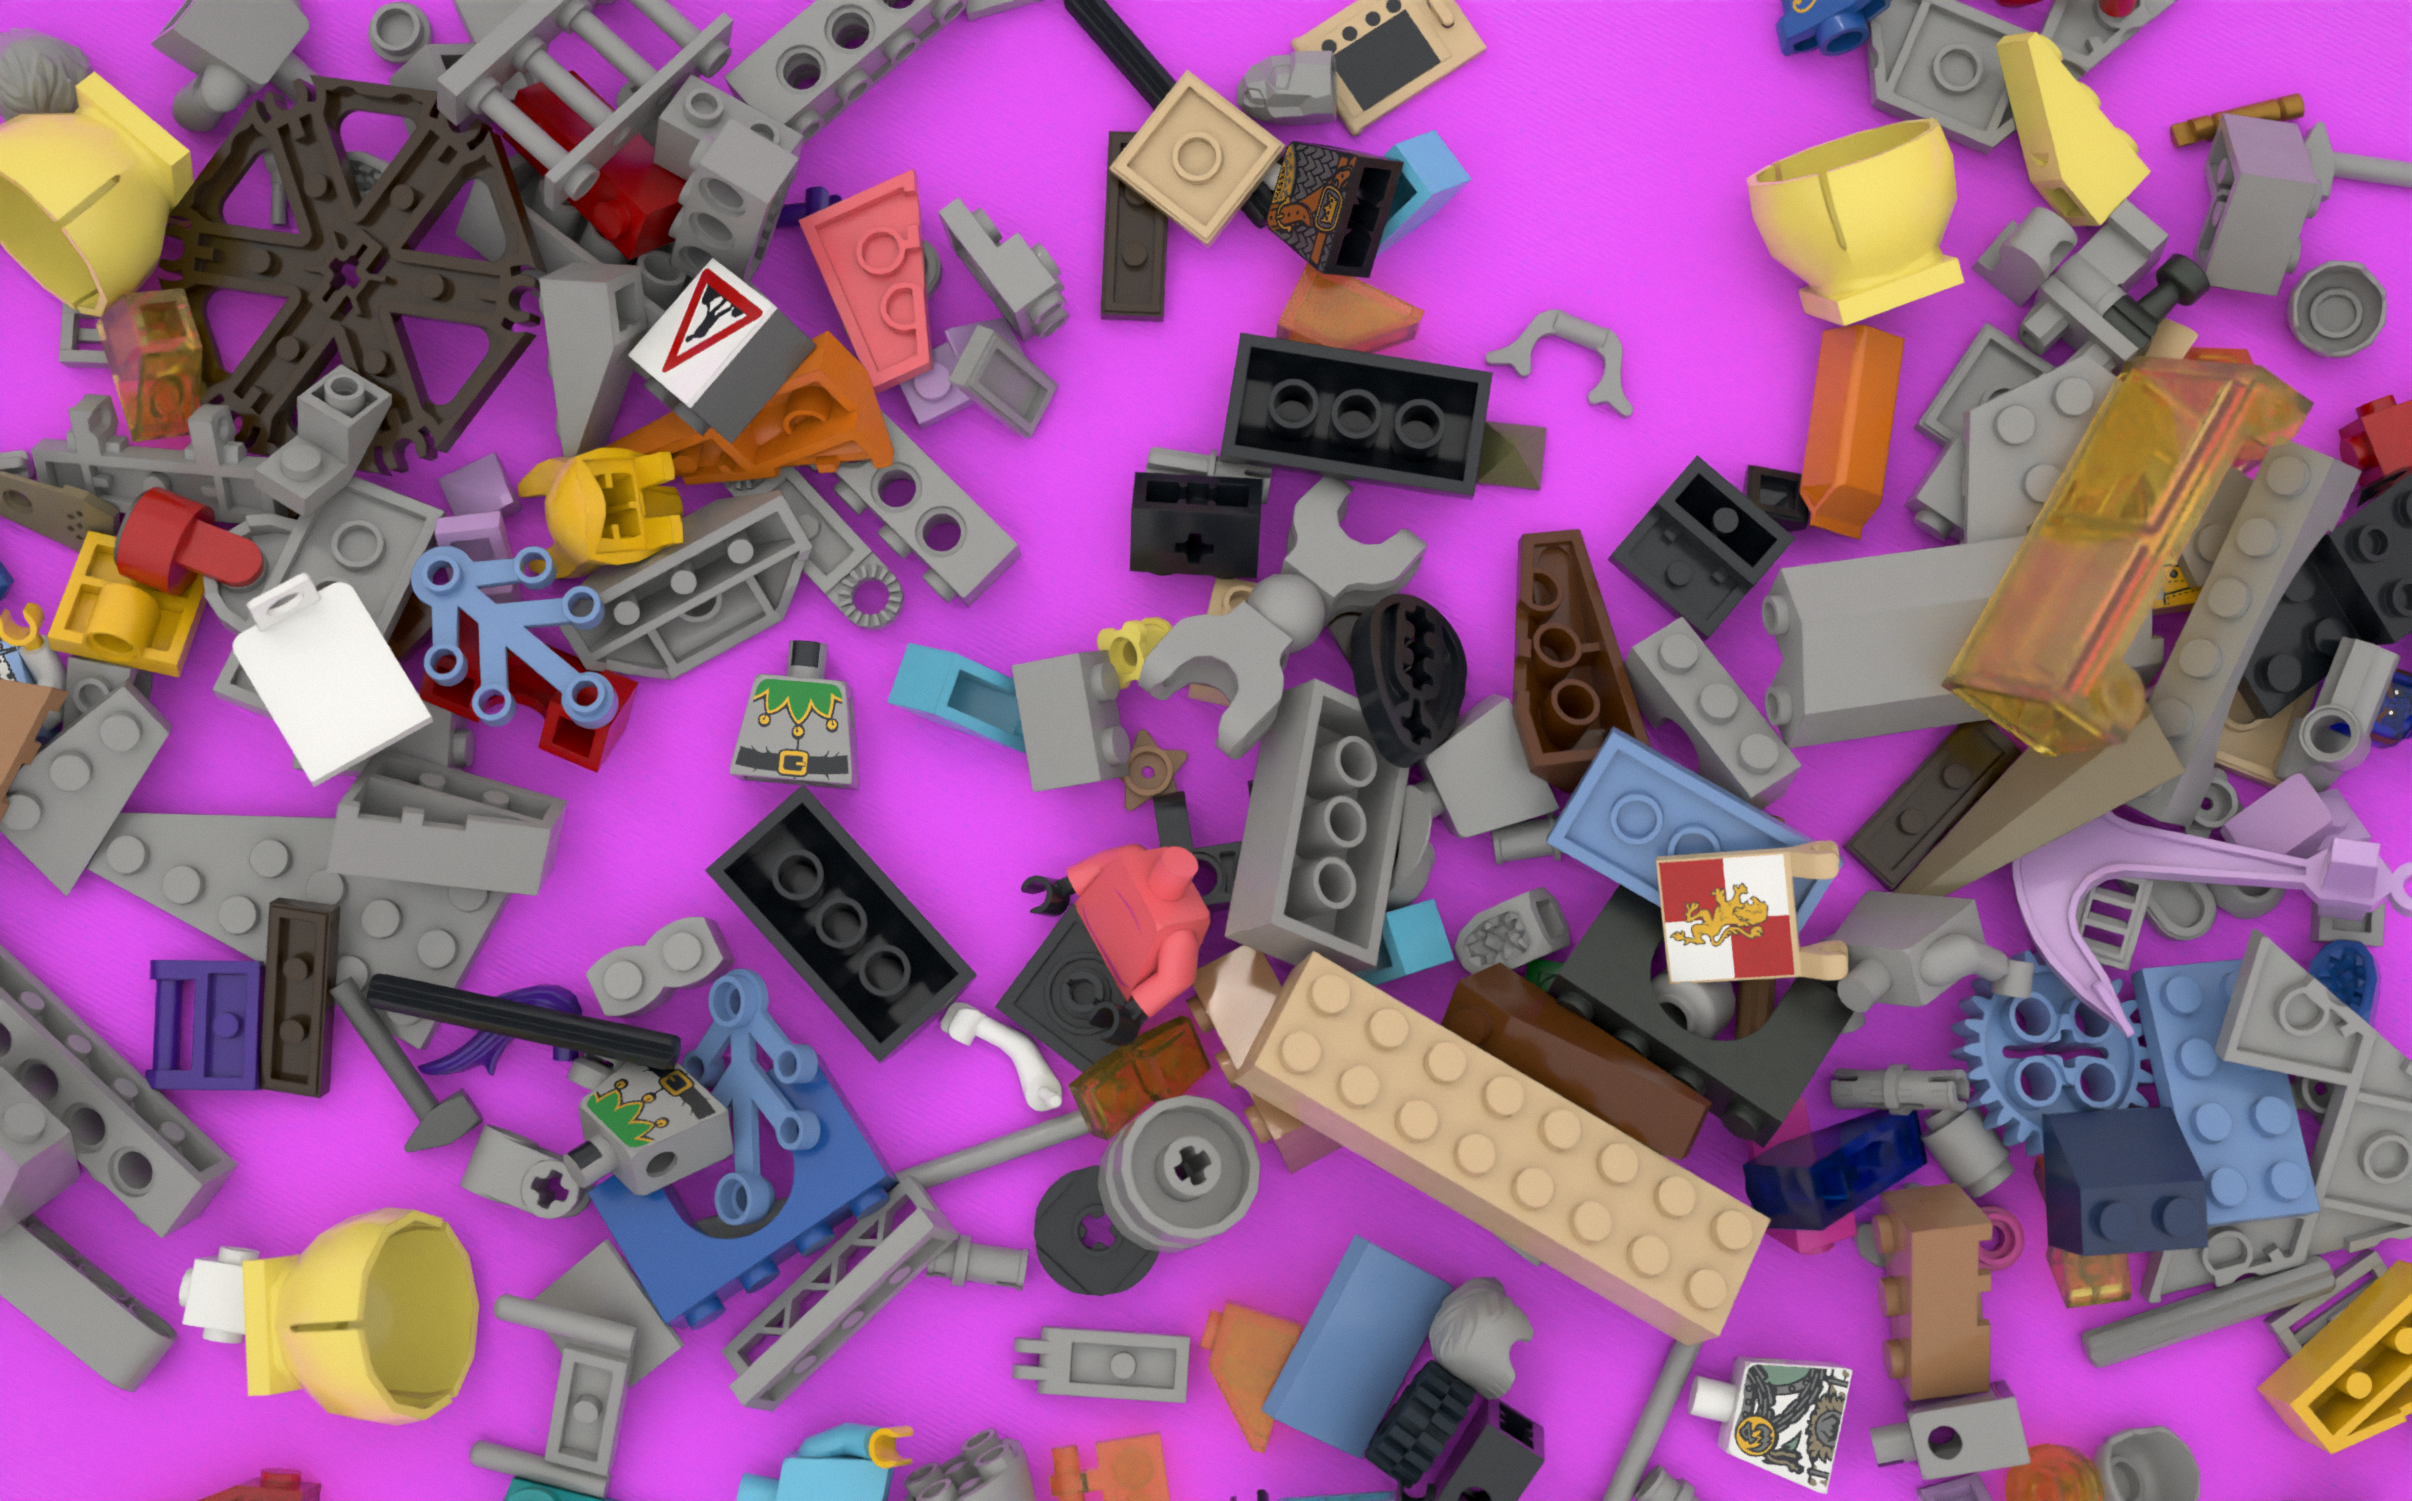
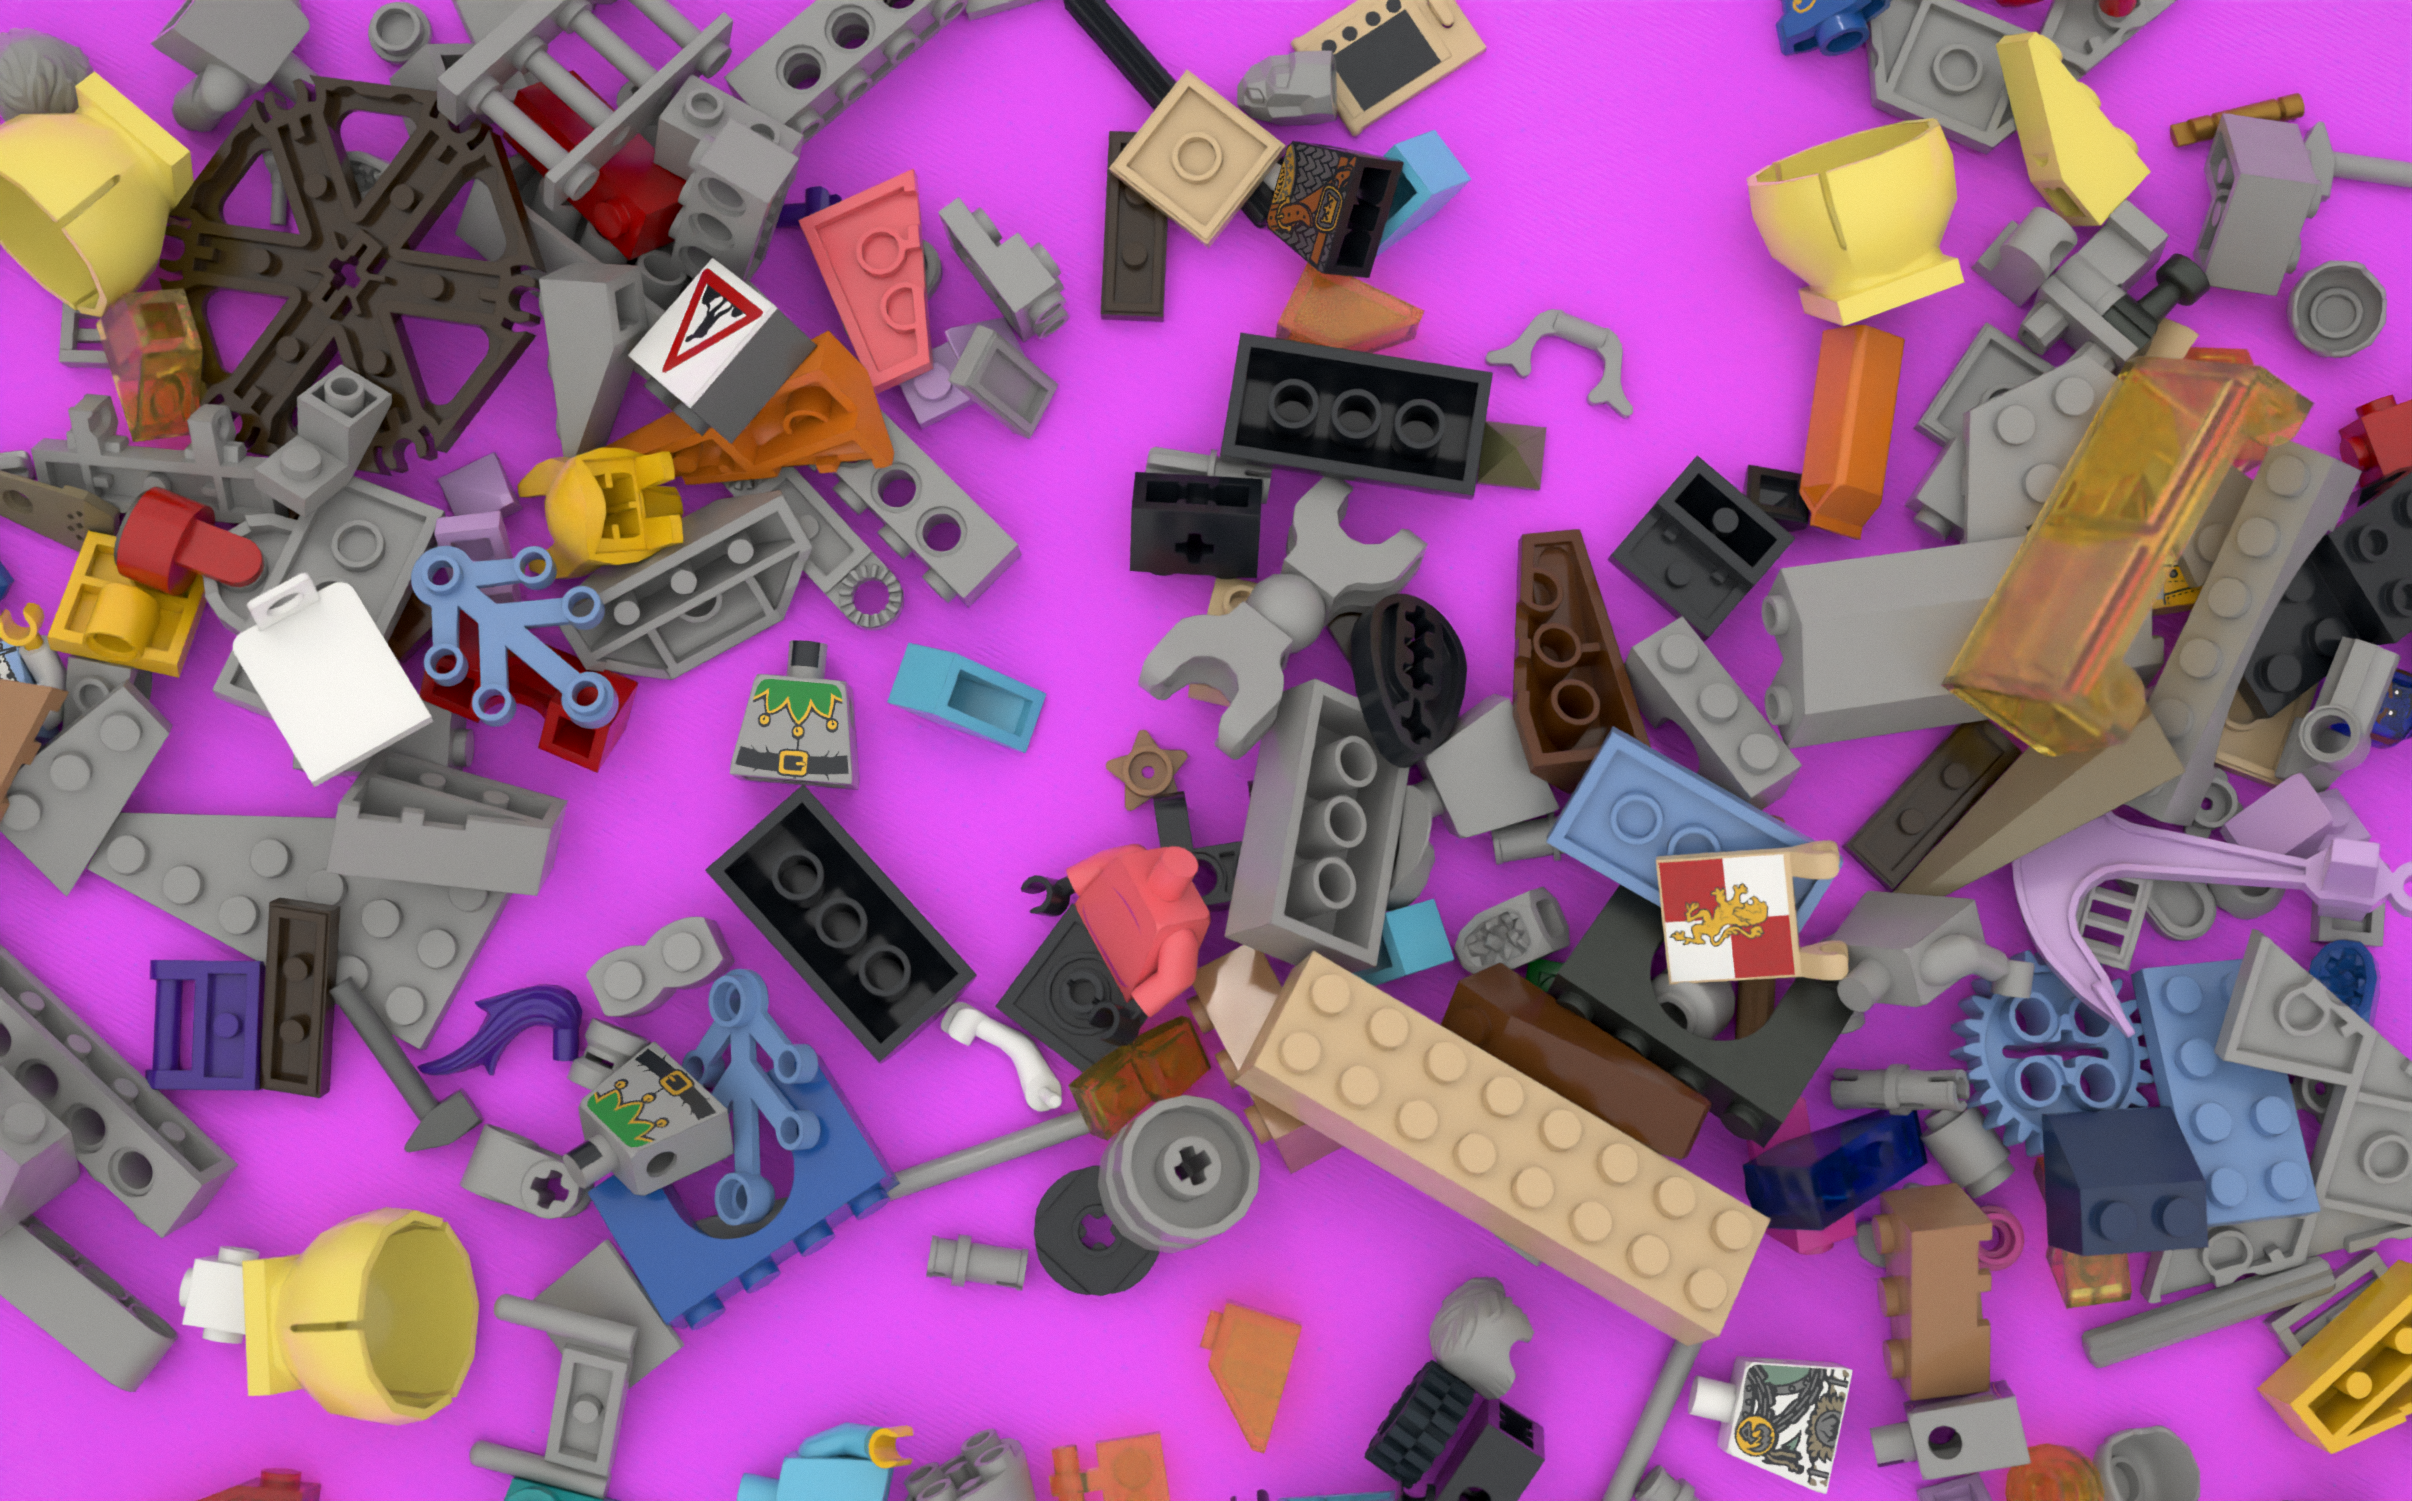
black axle [366,973,681,1070] -> none
light grey fence [721,1175,960,1412] -> none
light grey brick [1011,650,1130,792] -> none
light grey hinge [1012,1326,1190,1403] -> none
light yellow brick [1097,617,1173,690] -> none
medium blue tile [1261,1234,1453,1459] -> none

